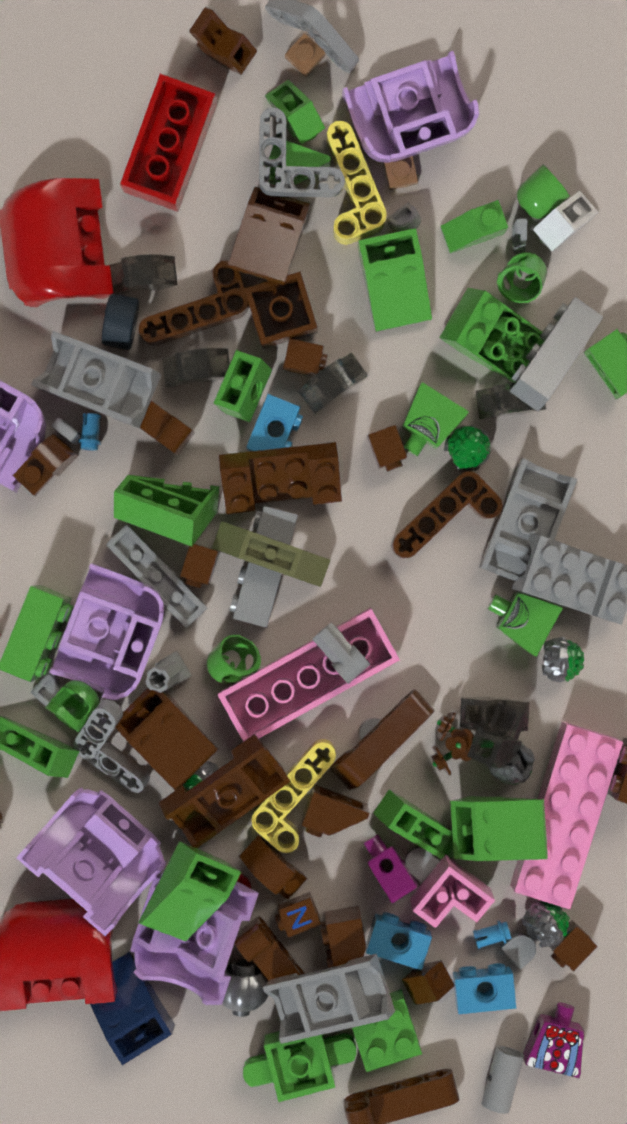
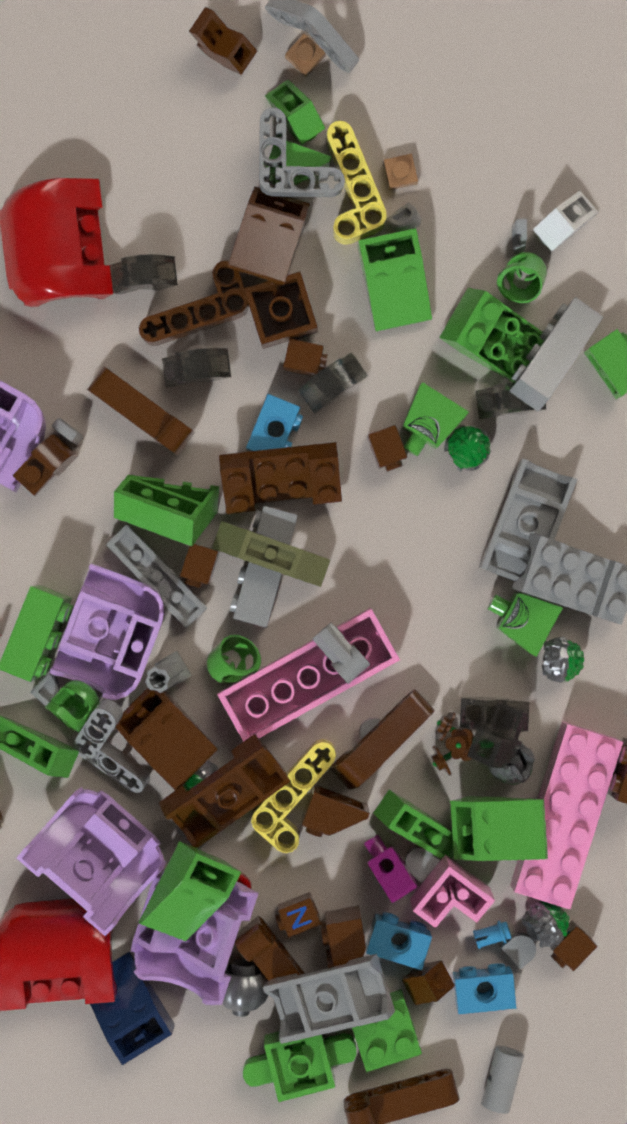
light grey piece [31,331,162,428] -> none
dark azure pin [78,413,101,451] -> none
black wheel [102,294,139,350] -> none
red brick [120,73,217,212] -> none
bright green brick [213,350,272,422] -> none
reddish brown brick [239,835,308,899] -> none
lavender piece [342,51,479,163] -> none
reddish brown beam [391,471,503,558] -> none
bright green slope [440,200,508,254] -> none
bright green helmet [517,164,570,219] -> none
torso [523,1002,584,1079] -> none

